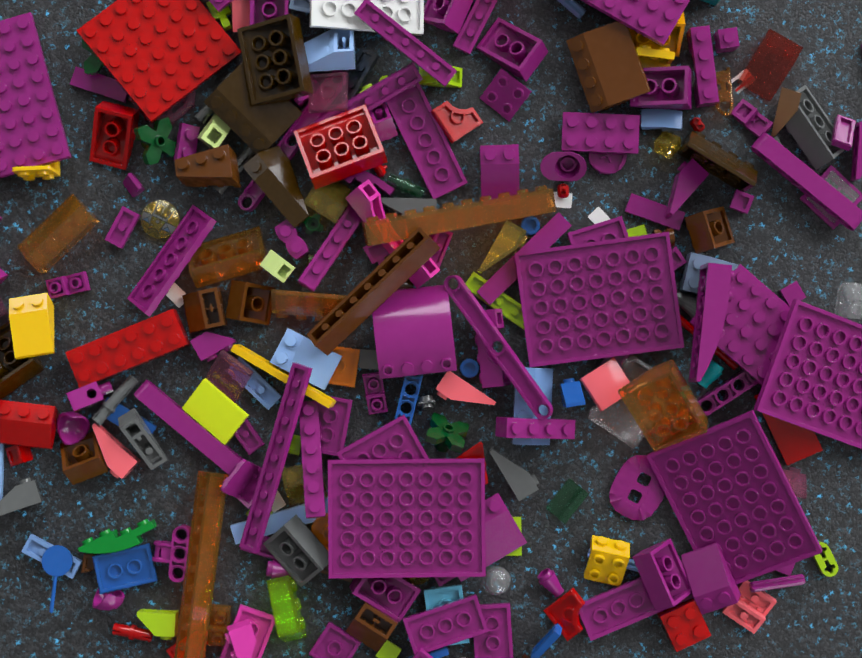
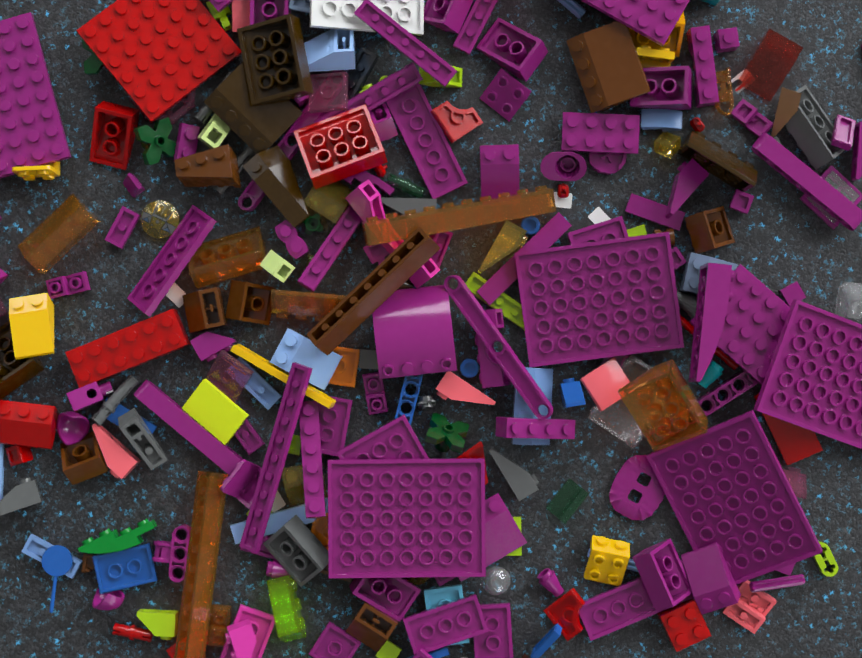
magenta tile [70,67,128,103] -> none

